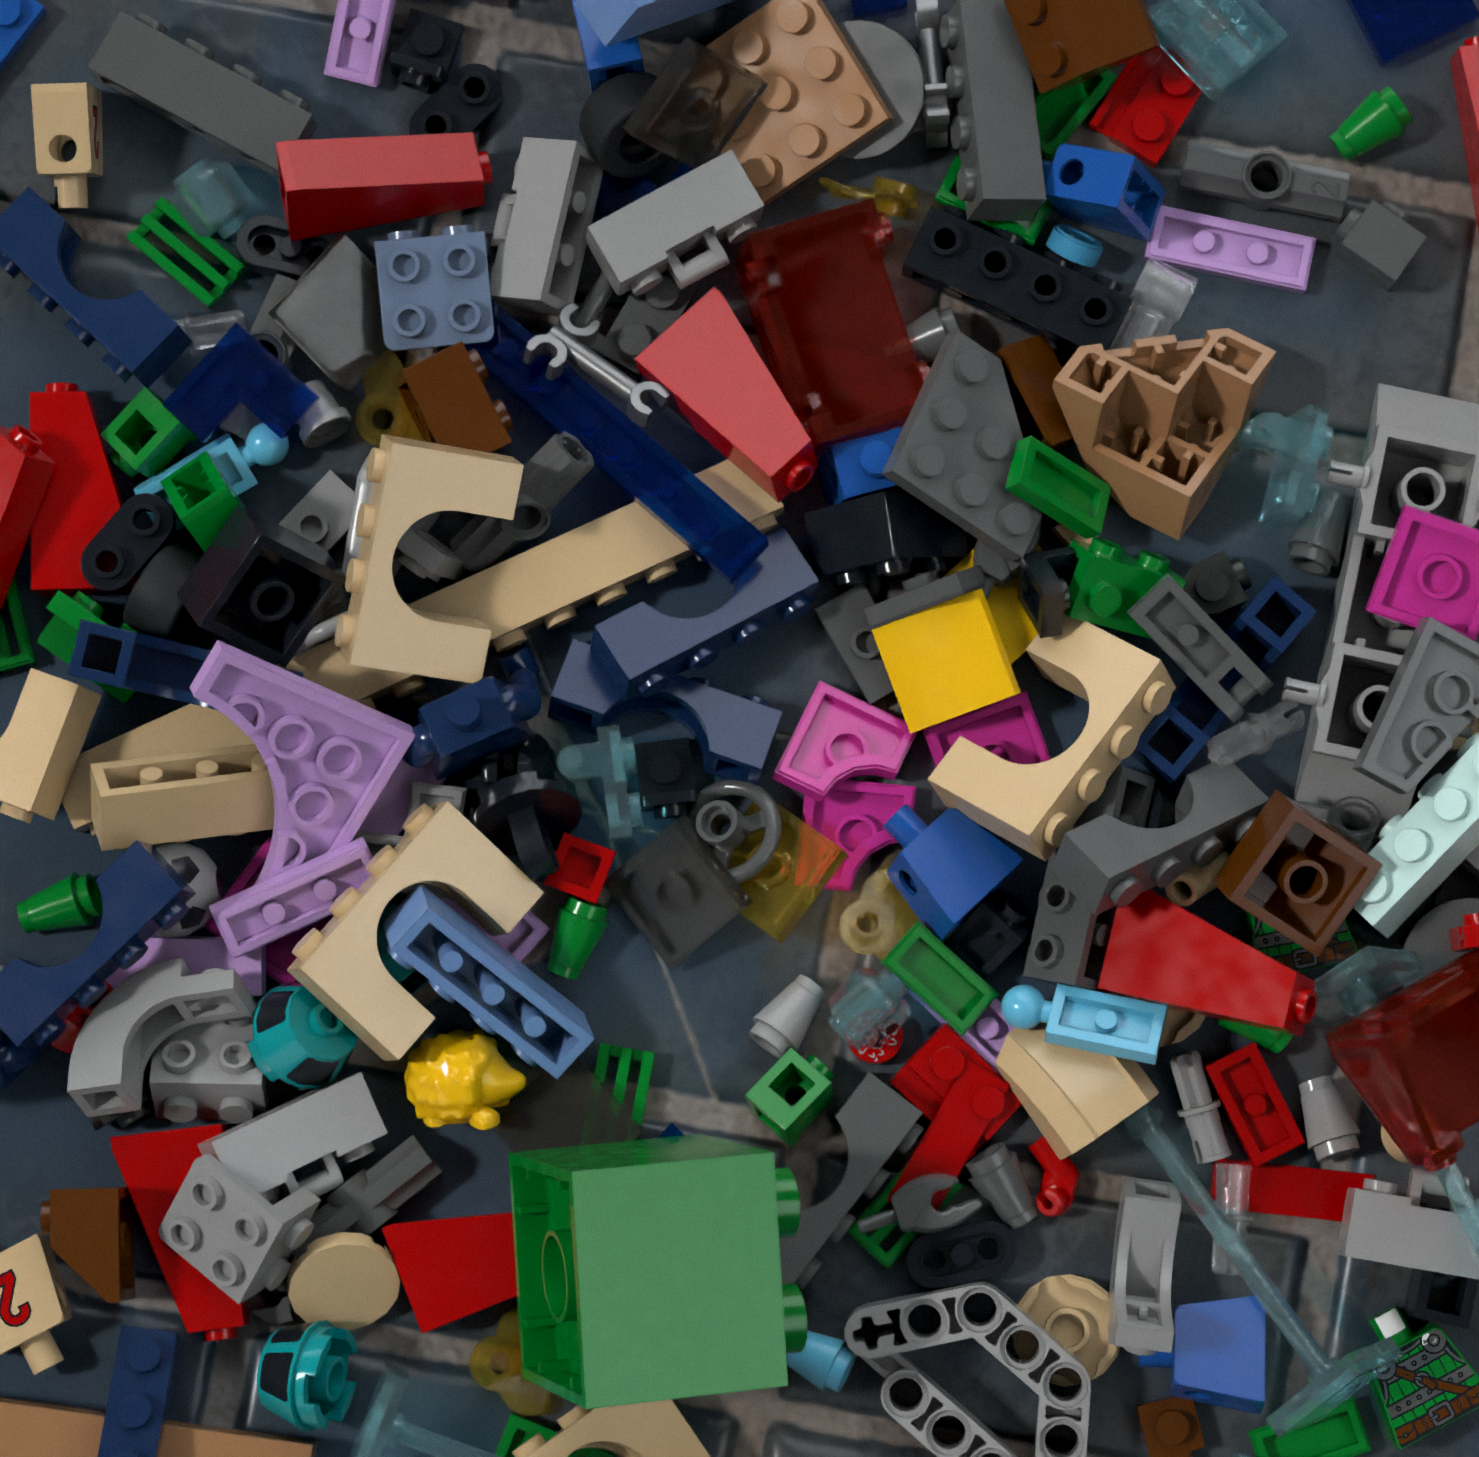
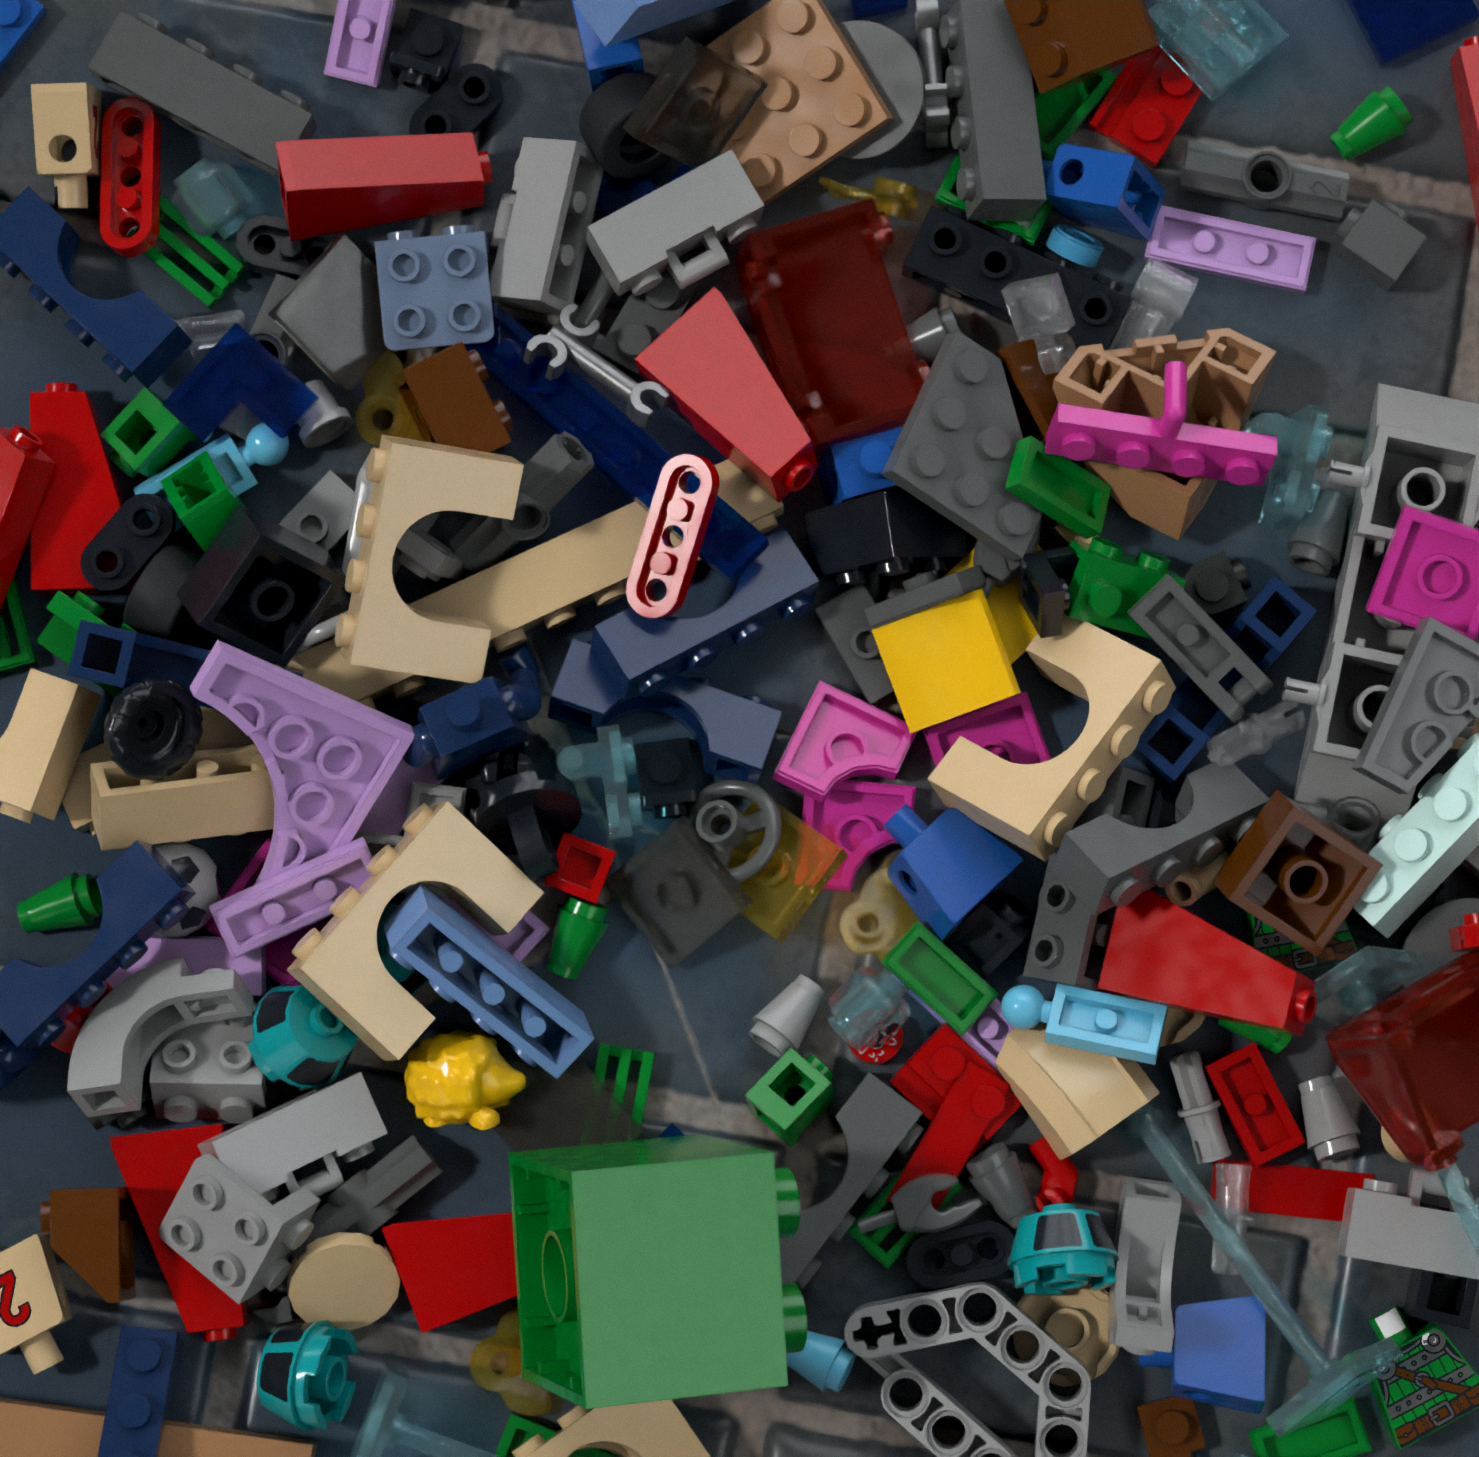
none -> red plate [100,96,161,257]
none -> black hair [103,678,203,780]
none -> plate [626,454,720,618]
none -> clear plate [1001,273,1077,375]
none -> teal cone [1008,1203,1120,1296]
none -> dark pink plate [1045,361,1277,486]

